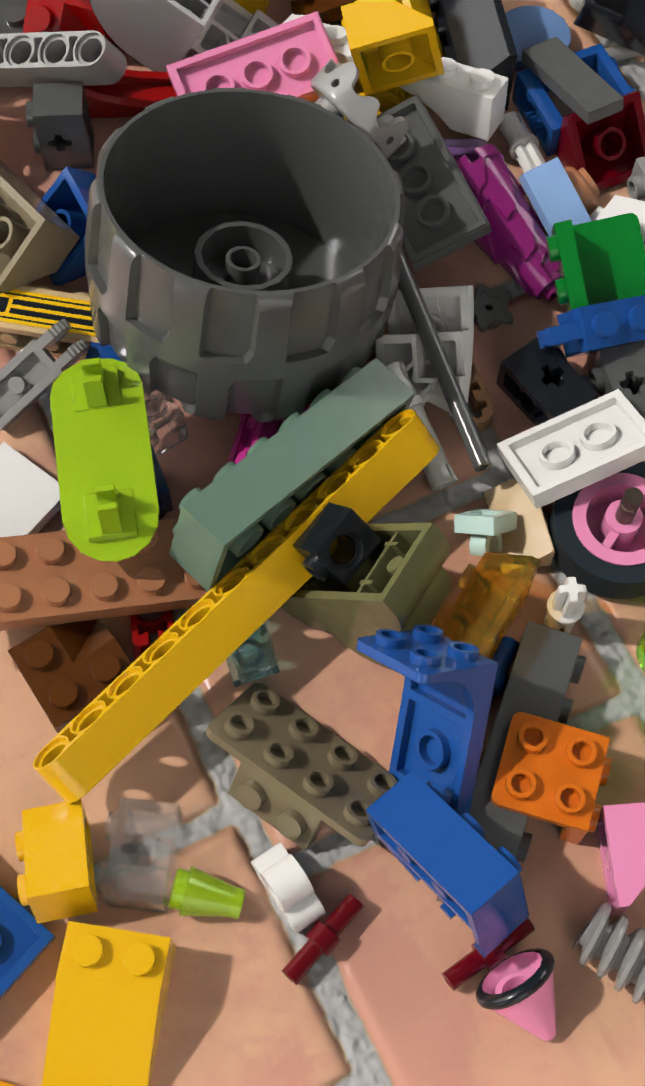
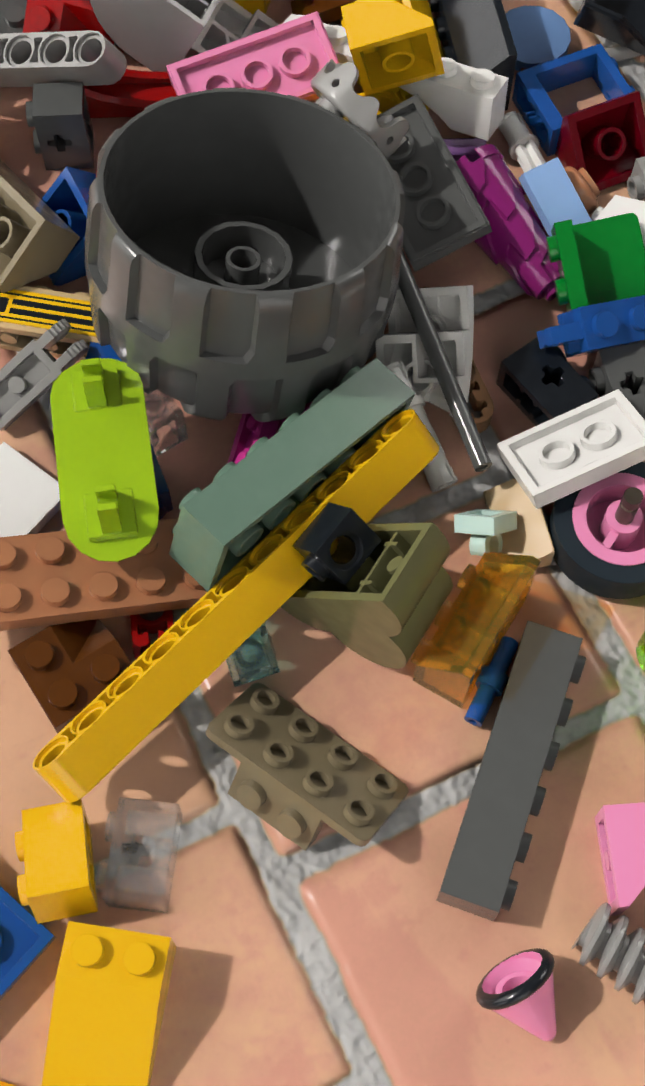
lime cone [168,866,245,919] -> none
white piece [250,842,326,934] -> none
dark red bar [281,893,364,985] -> none
blue bracket [356,624,498,816] -> none
blue wedge [366,770,530,958] -> none
dark red bar [442,918,535,991] -> none
dark grey plate [474,284,514,332] -> none
orange bracket [491,712,612,845] -> none
dark grey tile [522,37,624,125] -> none
white axle [544,577,587,633] -> none

